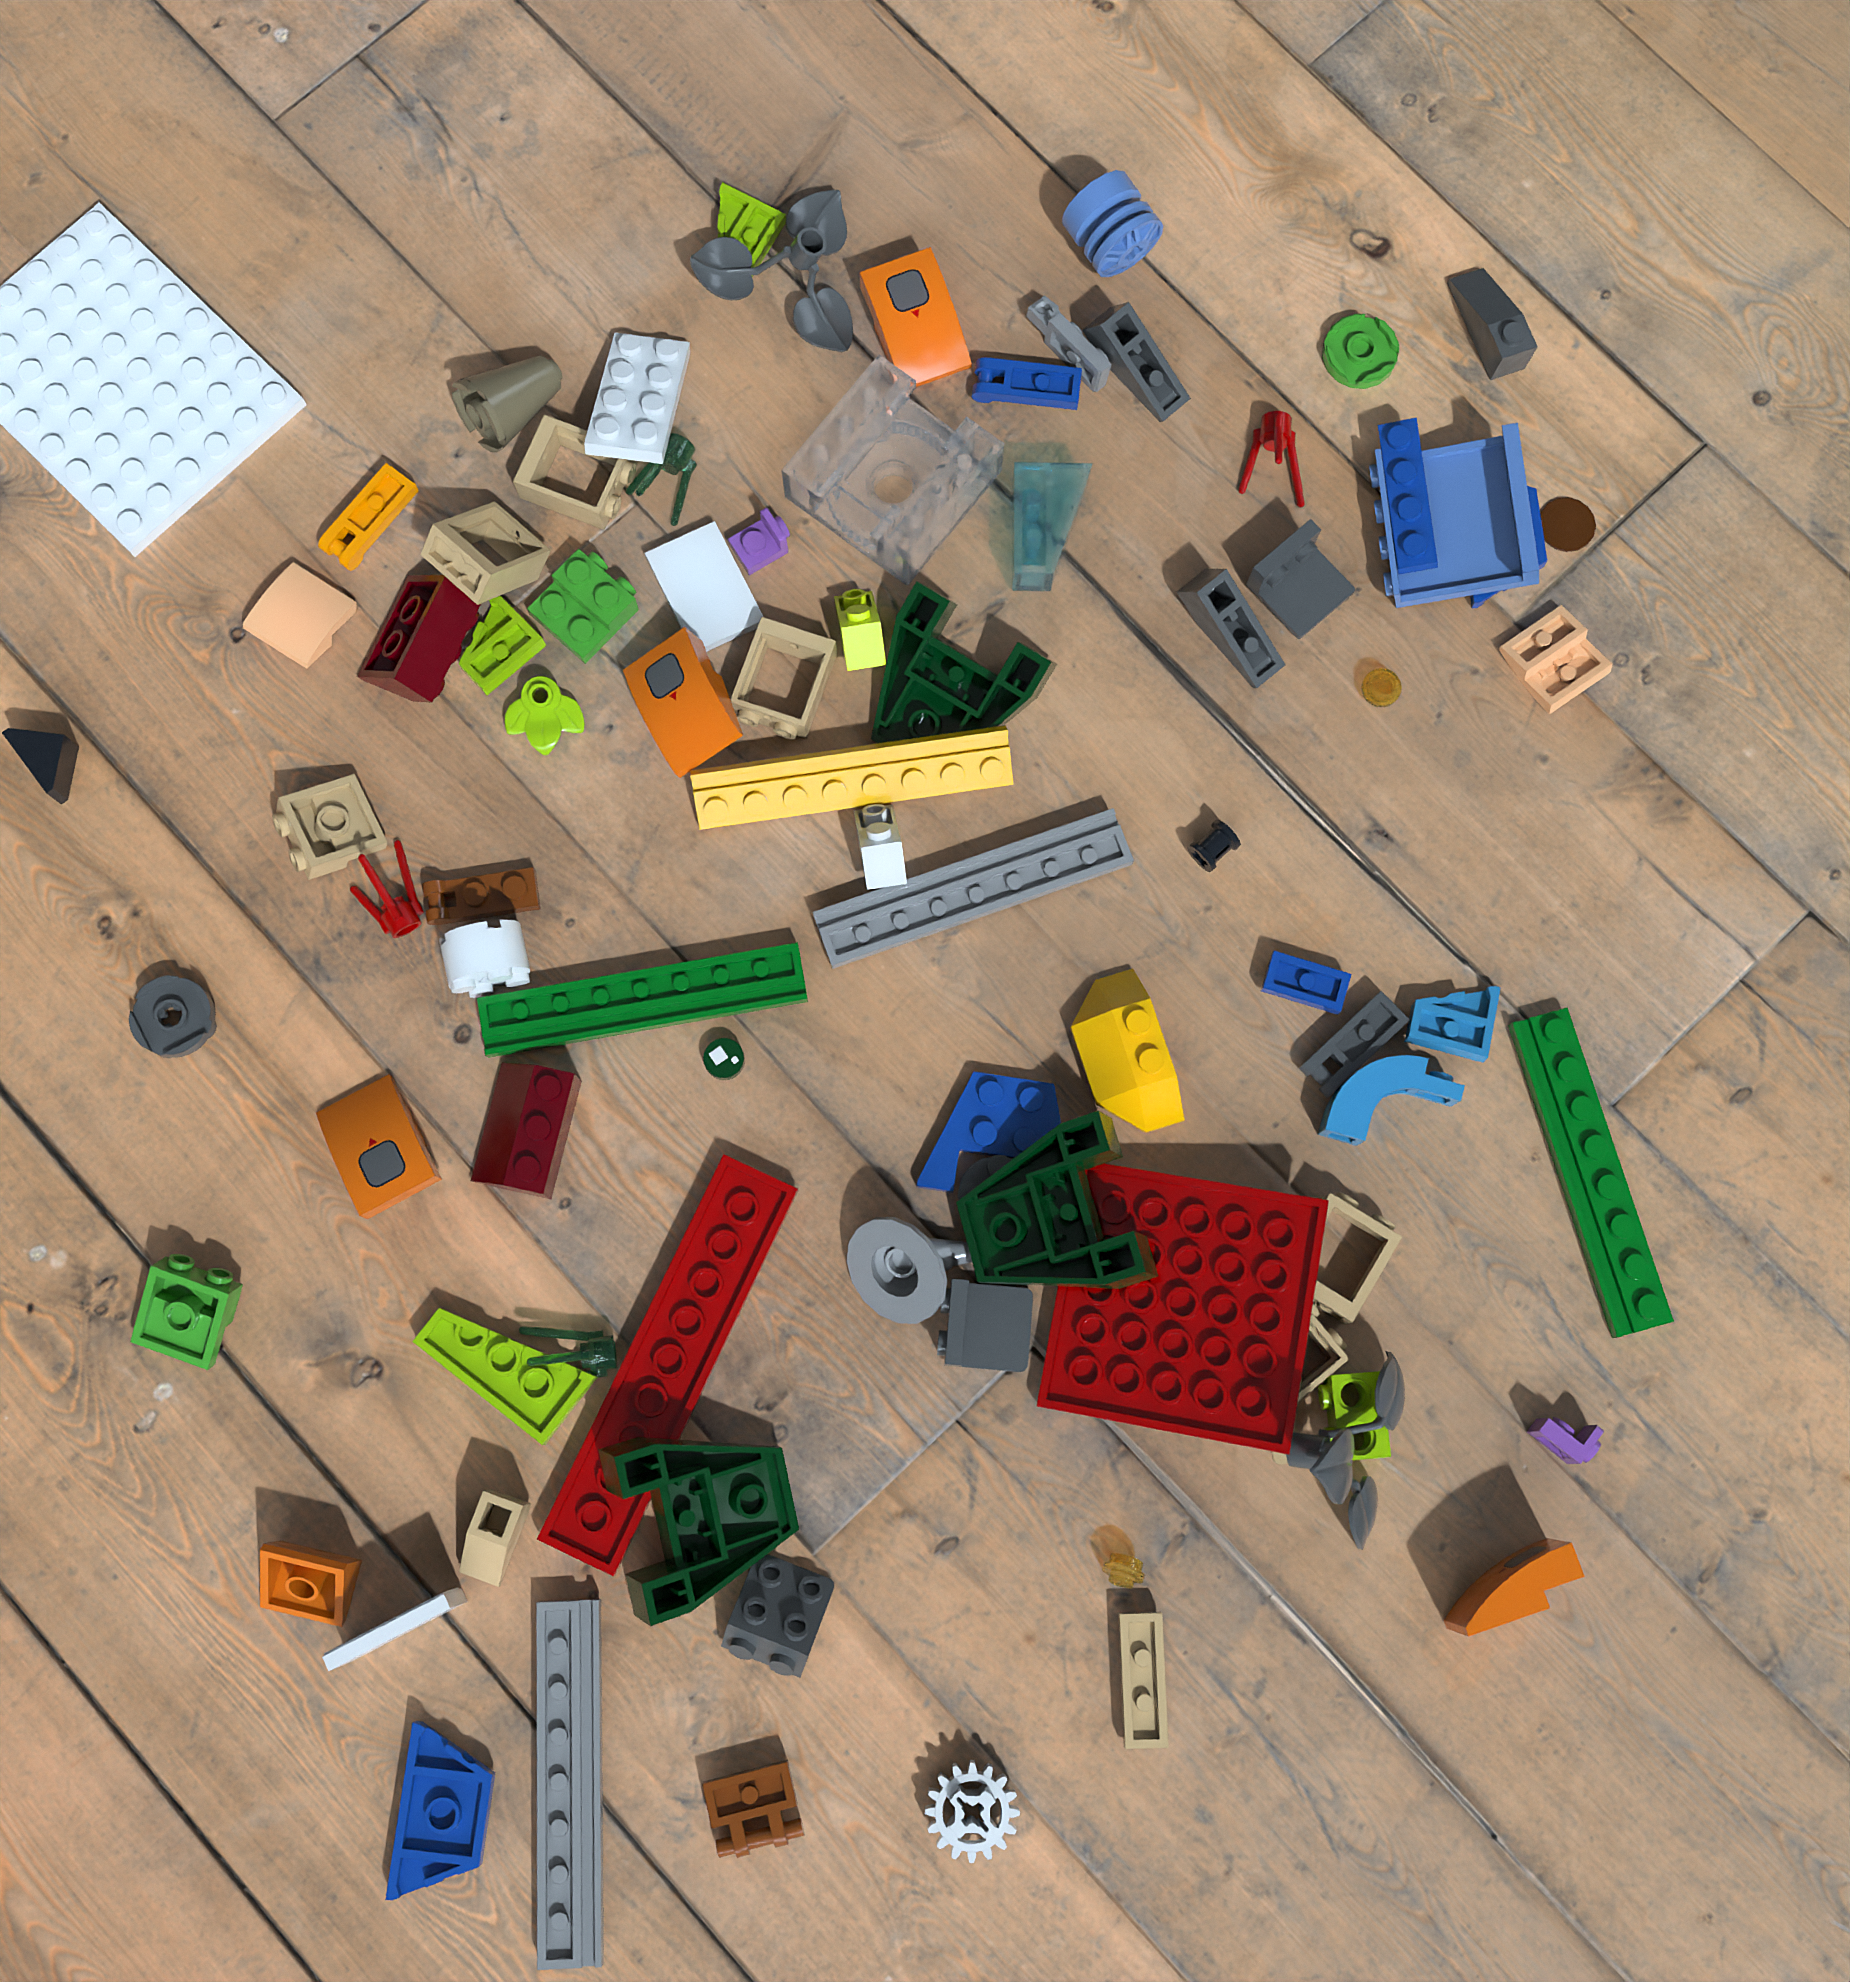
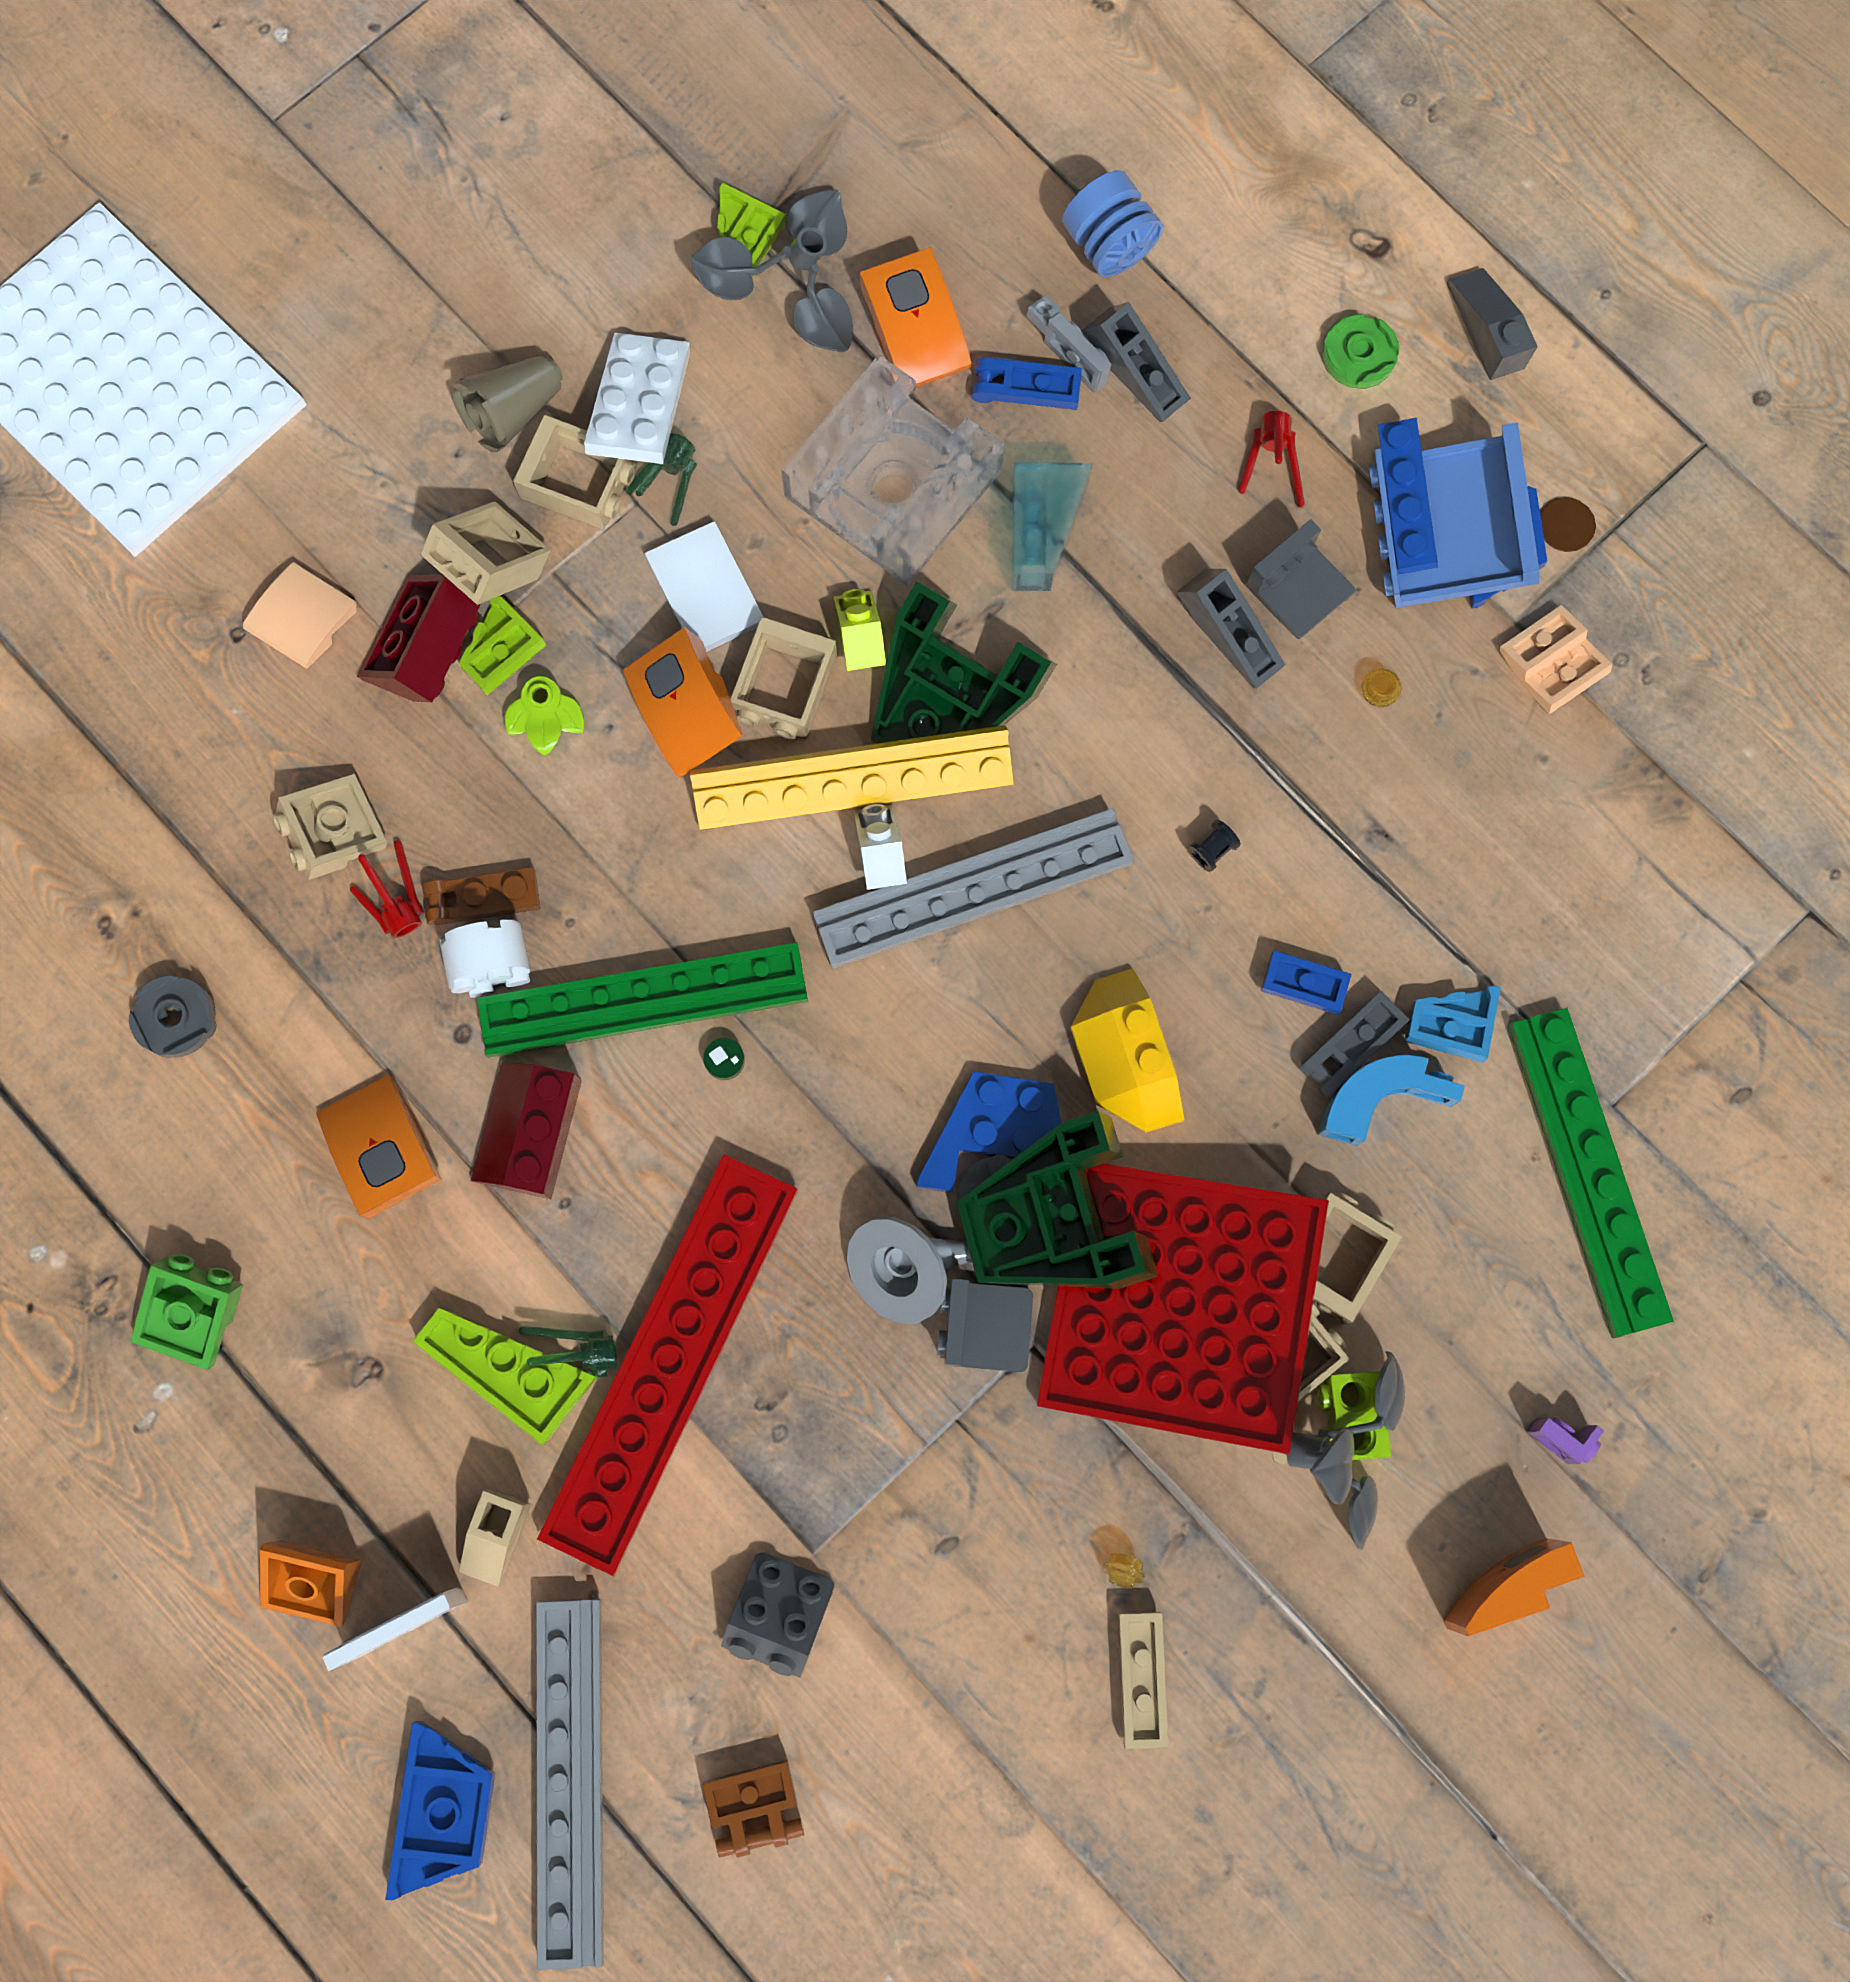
black slope [2,728,79,805] -> none
light orange plate [318,463,419,571] -> none
bright green plate [527,548,639,664] -> none
dark green wedge [598,1437,799,1626] -> none
medium lavender bracket [728,507,790,575] -> none
white gear [925,1760,1020,1863] -> none

